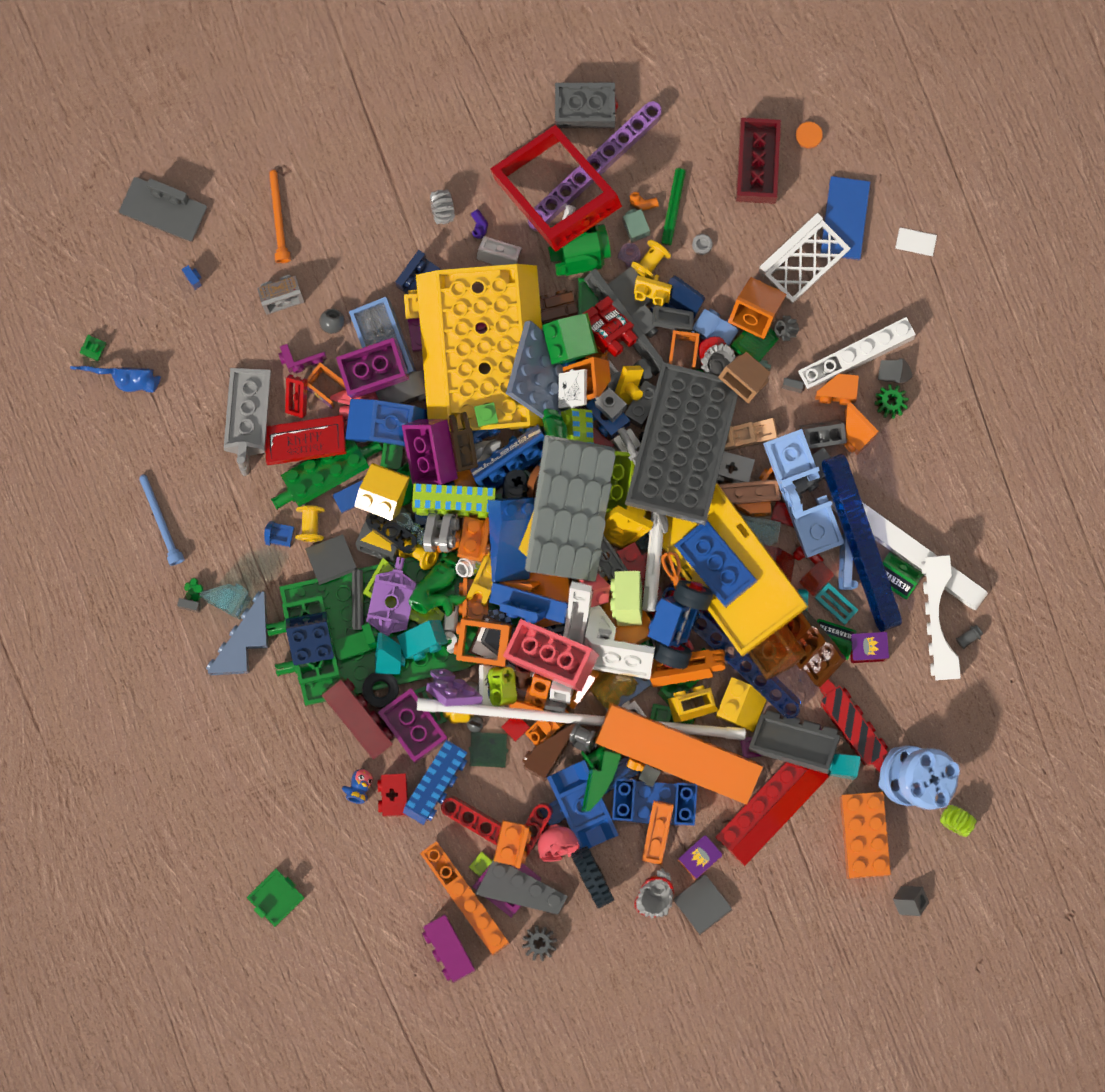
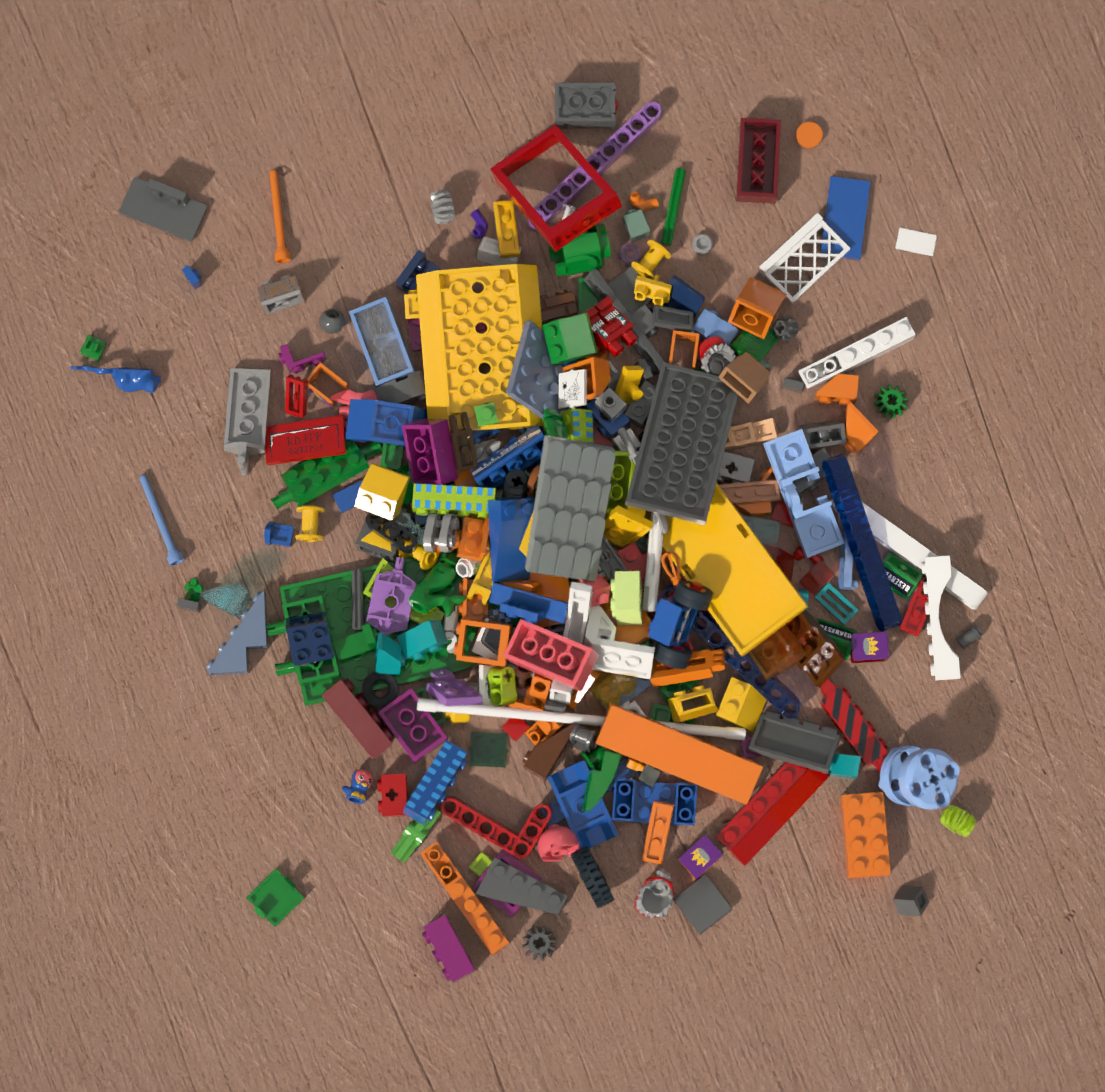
dark grey tile [305,534,357,585] -> none
magenta brick [336,338,410,399] -> none
dark grey hinge [467,716,484,733] -> none
orange bracket [493,820,531,868] -> none
blue tile [674,521,758,608] -> none
dark grey tile [878,359,913,383] -> none
none -> bright green piece [391,809,441,863]
none -> yellow tile [493,200,520,258]
none -> red hinge [899,578,929,637]

